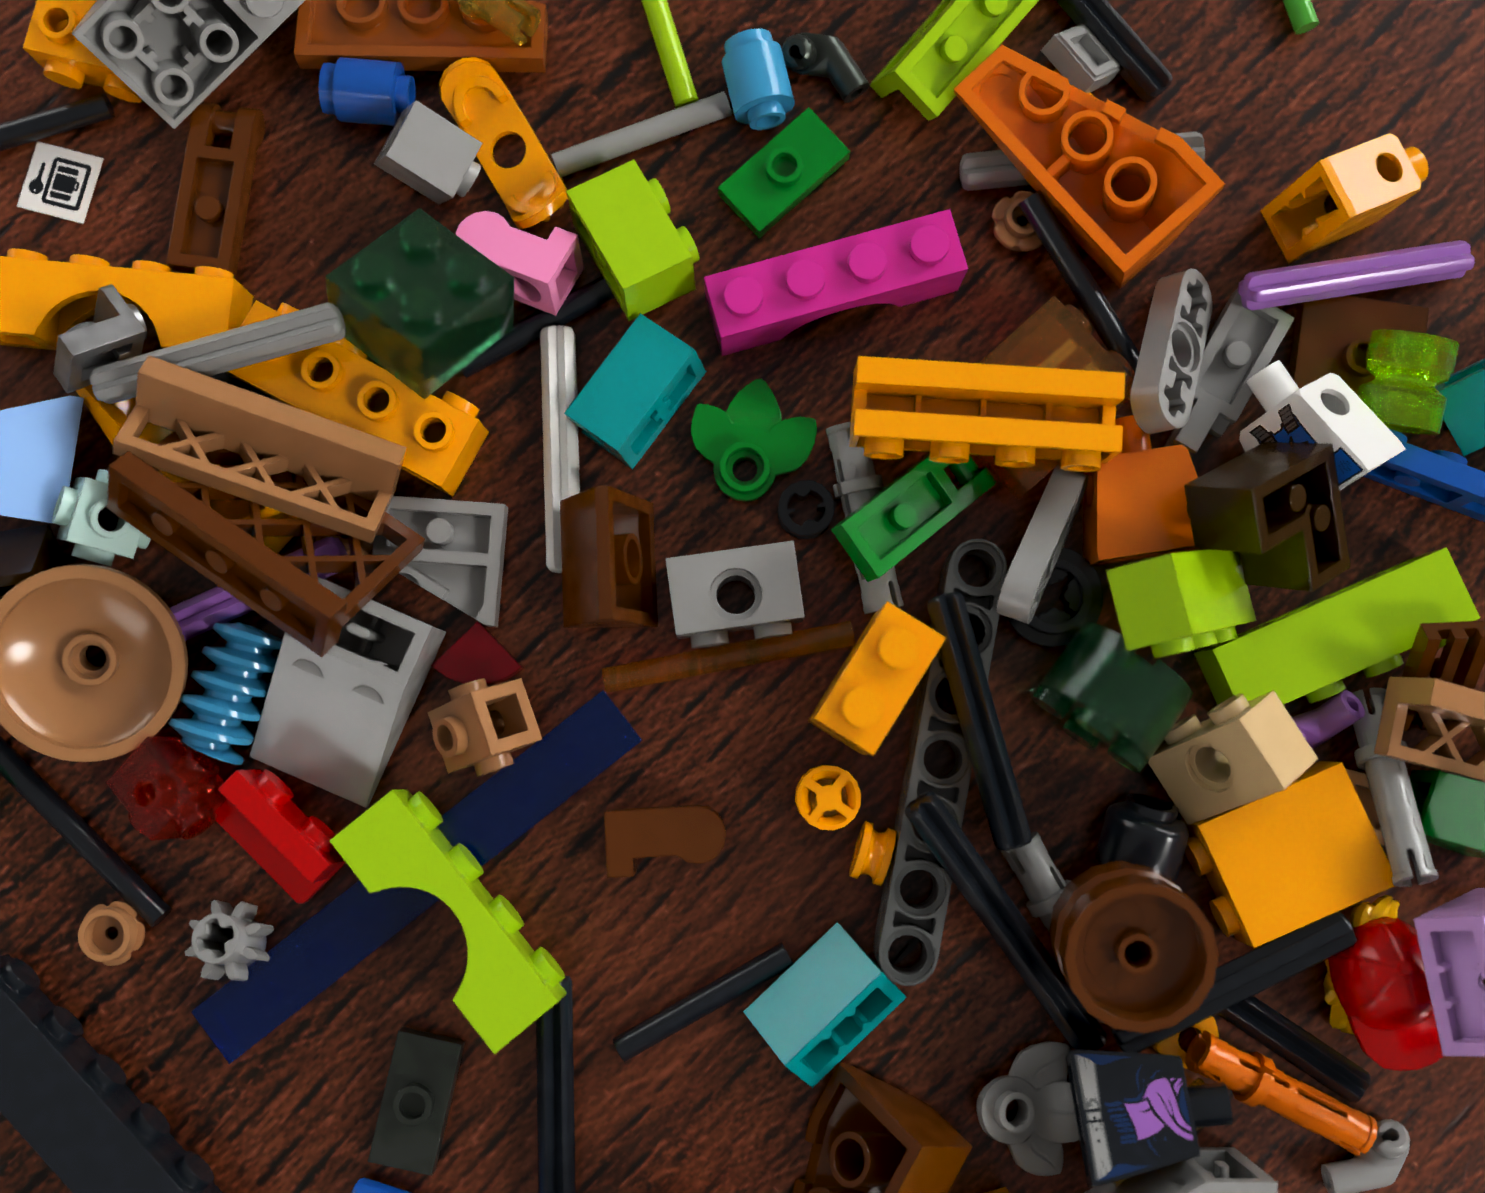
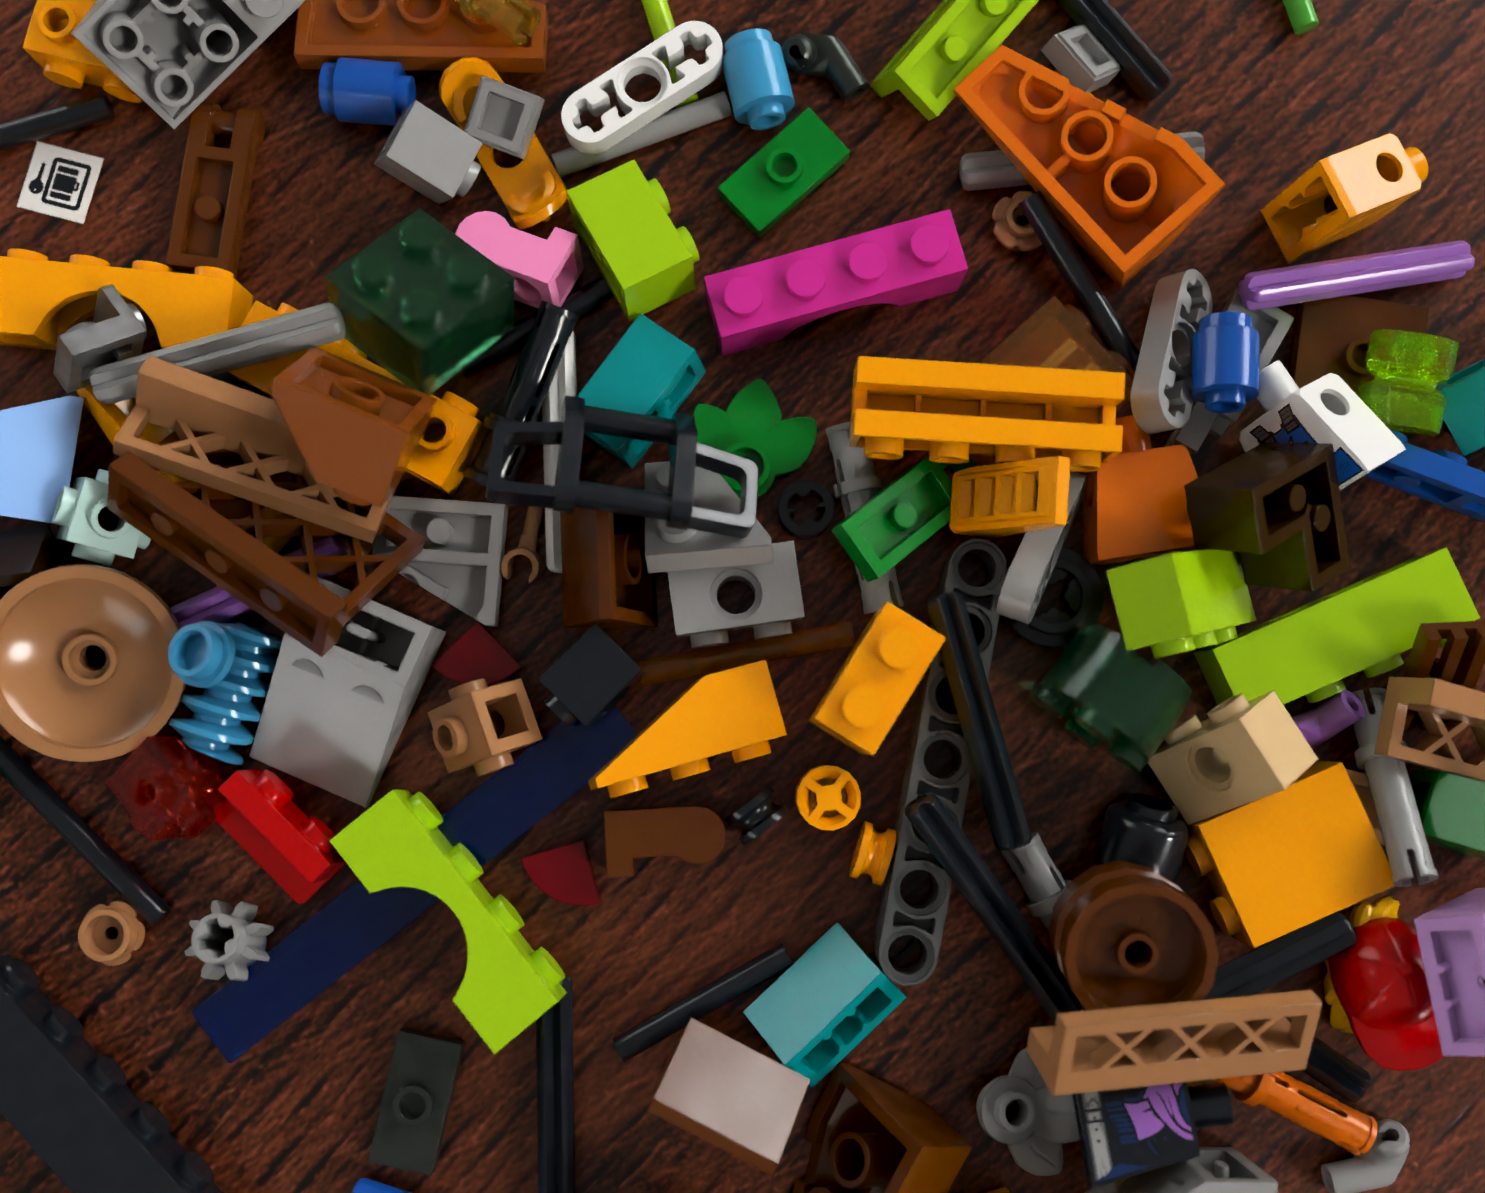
none -> dark azure plate [168,621,235,688]
none -> dark orange slope [270,347,438,507]
none -> black pin [463,300,579,486]
none -> light grey tile [464,75,545,160]
none -> black bar [485,395,758,538]
none -> medium nougat hand [501,506,544,584]
none -> dark red tile [521,840,602,906]
none -> black brick [539,623,647,729]
none -> white beam [561,21,723,154]
none -> light orange slope [588,659,787,798]
none -> light grey wing [645,461,774,573]
none -> slope [647,1017,810,1176]
none -> black bush [724,785,789,845]
none -> light orange slope [950,456,1070,539]
none -> medium nougat fence [1026,990,1323,1096]
none -> blue brick [1192,311,1260,413]

